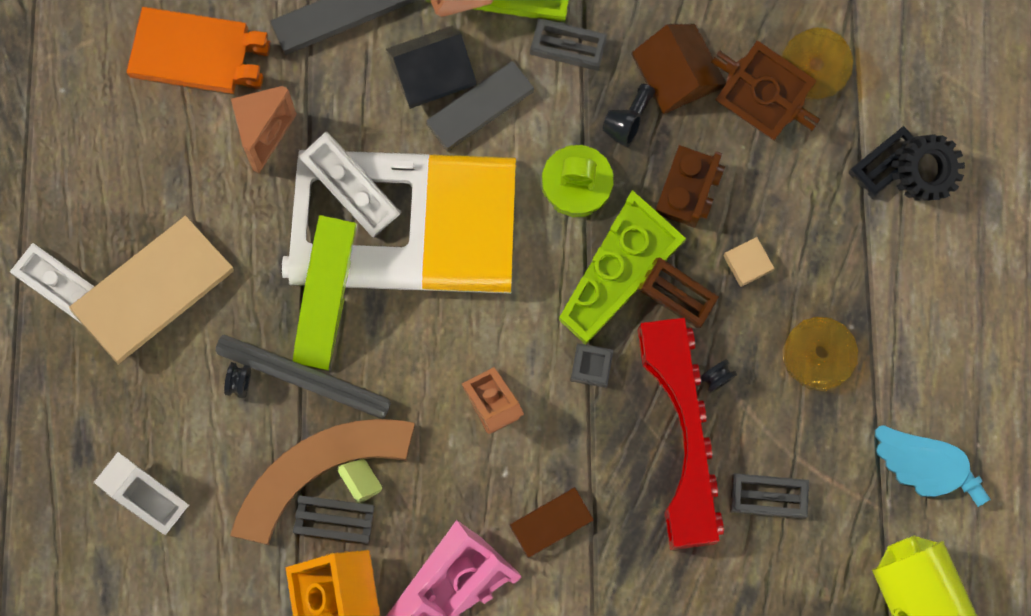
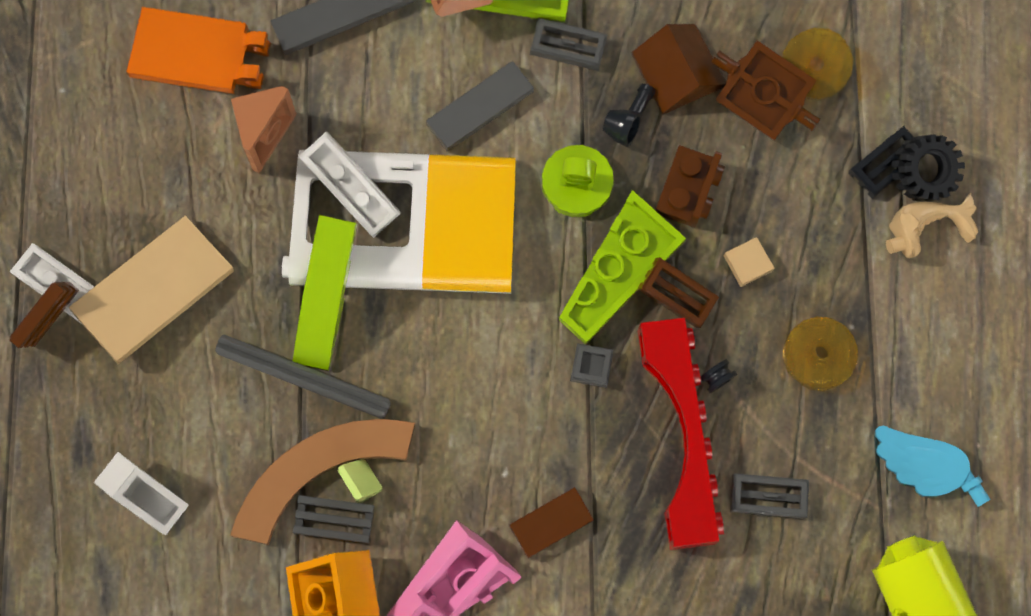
black bush [224,362,251,399] -> none
black slope [386,26,477,109] -> none
nougat slope [462,367,524,434] -> none
none -> reddish brown tile [9,282,79,348]
none -> tan animal [886,193,978,258]

